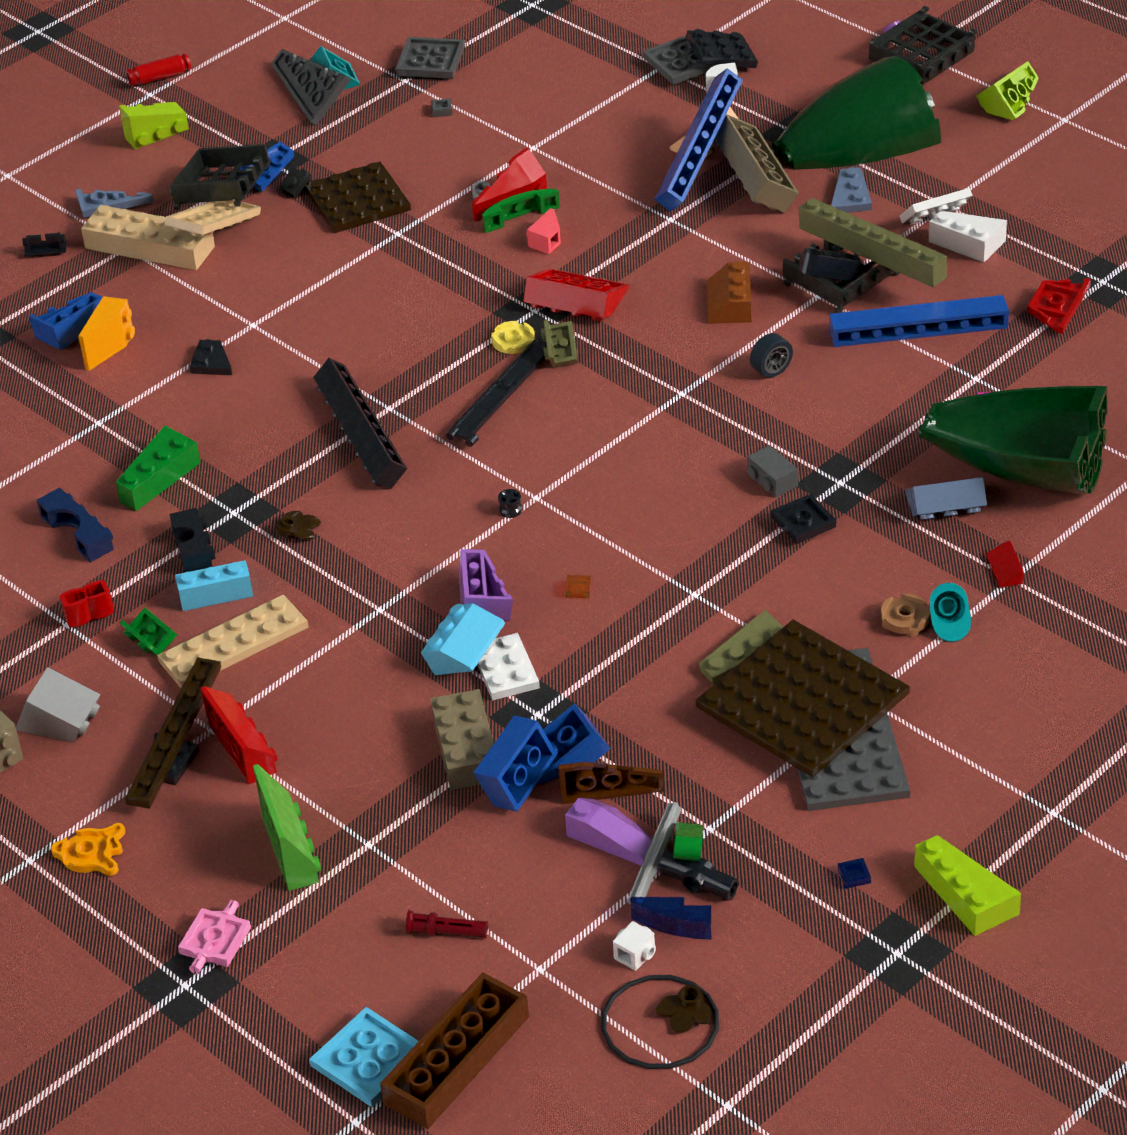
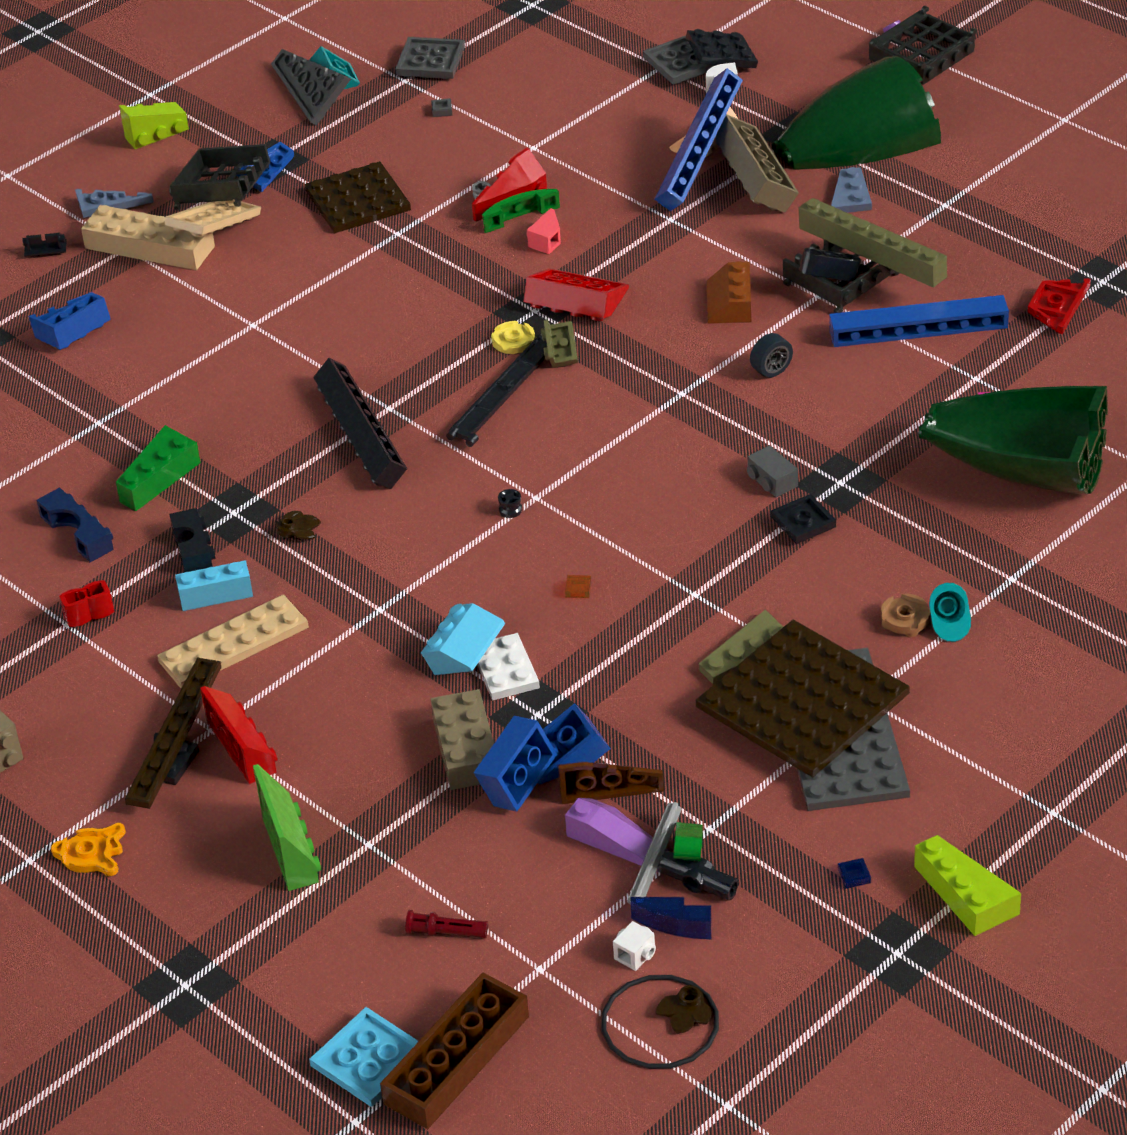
light grey slope [16,667,100,743] -> none
light orange slope [78,296,135,371] -> none
green bracket [120,607,177,655] -> none
red axle [126,53,191,87] -> none
bright pink plate [178,899,251,974] -> none
black wing [190,339,232,375] -> none
pearl dark grey bracket [279,167,313,198] -> none
medium lavender wedge [458,549,513,620] -> none
white plate [900,188,973,225] -> none
sand blue slope [905,477,987,520] -> none
white wedge [929,211,1007,262] -> none
lime wedge [976,61,1039,120] -> none
red slope [986,540,1024,588] -> none

